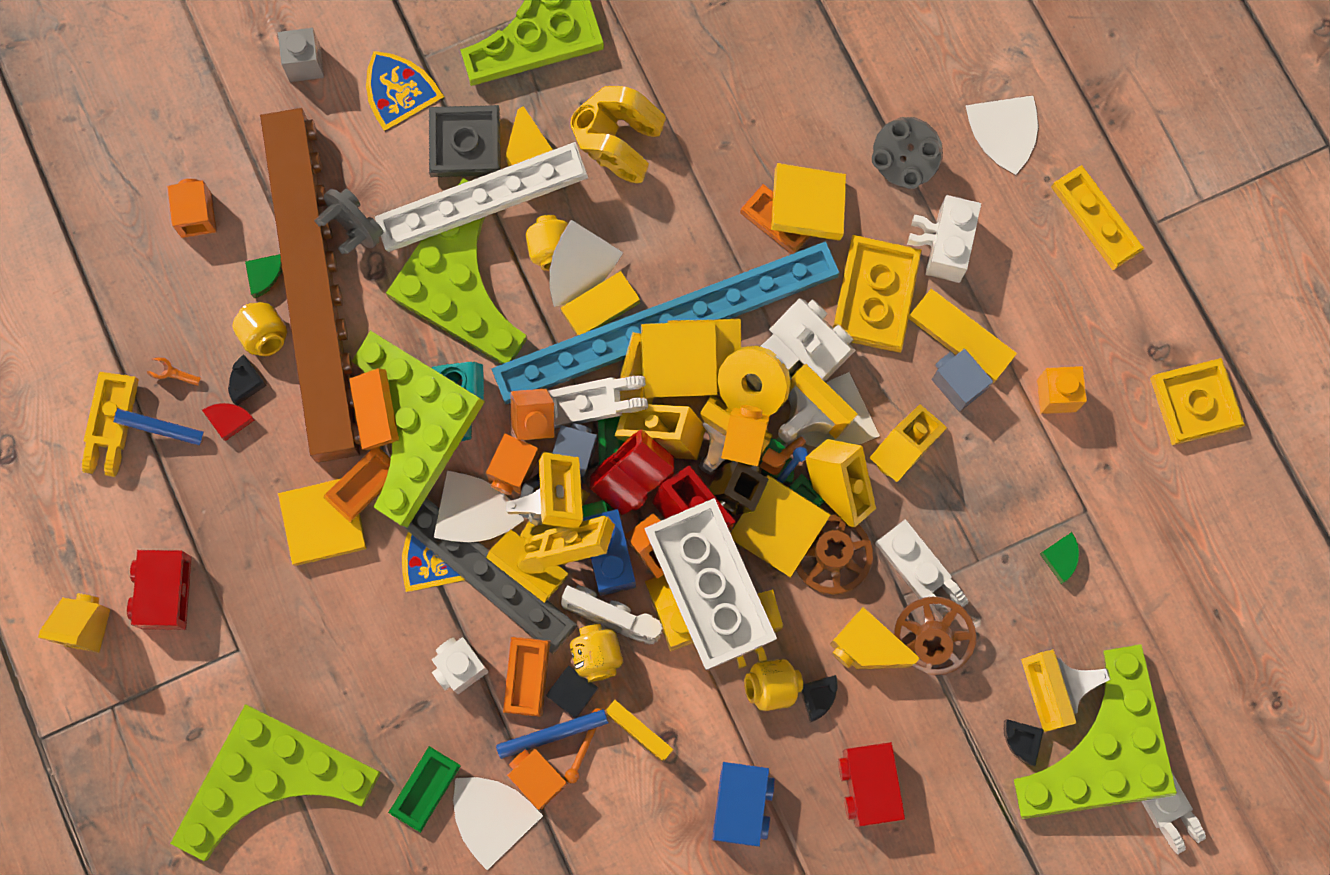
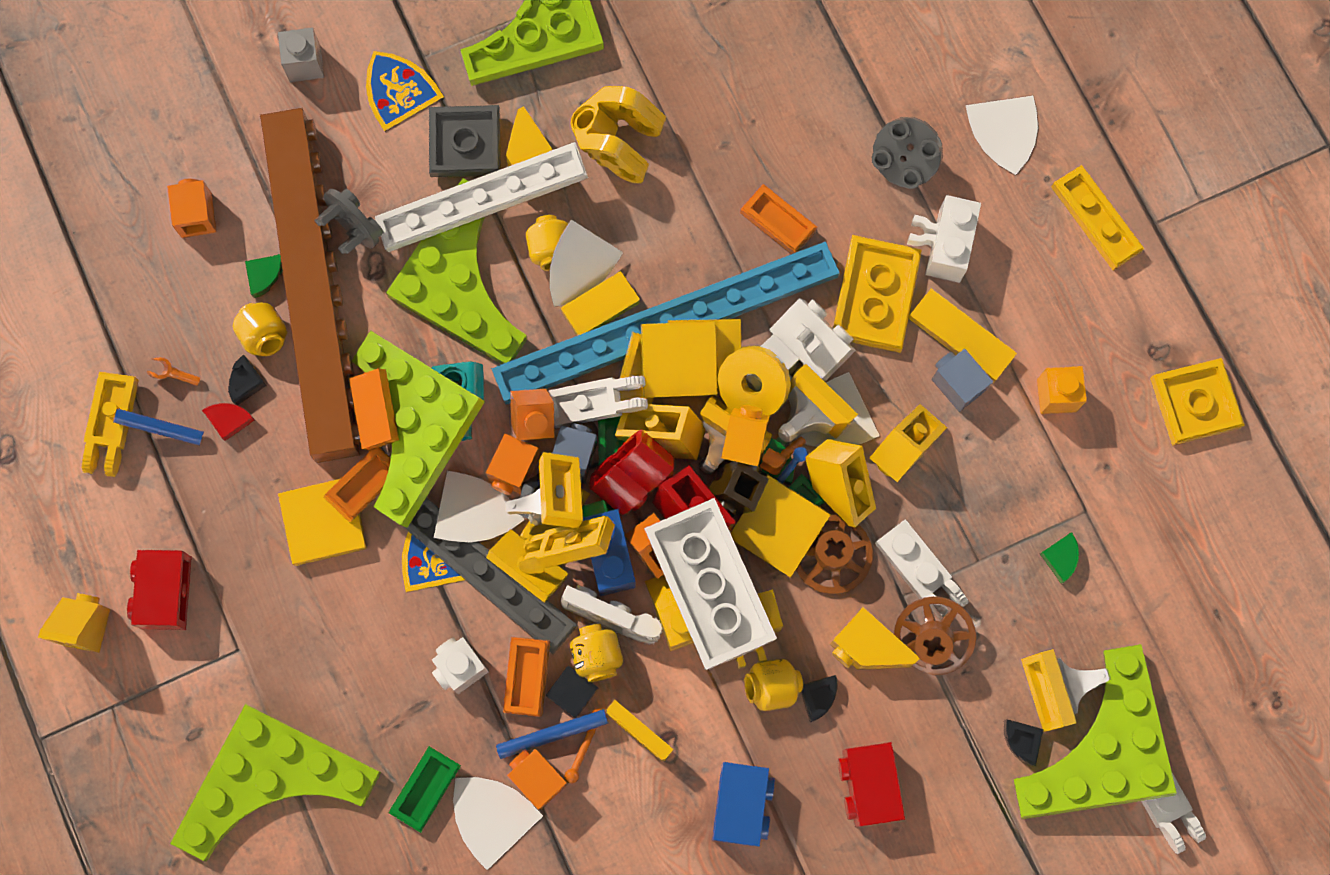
yellow tile [771,163,846,241] -> none

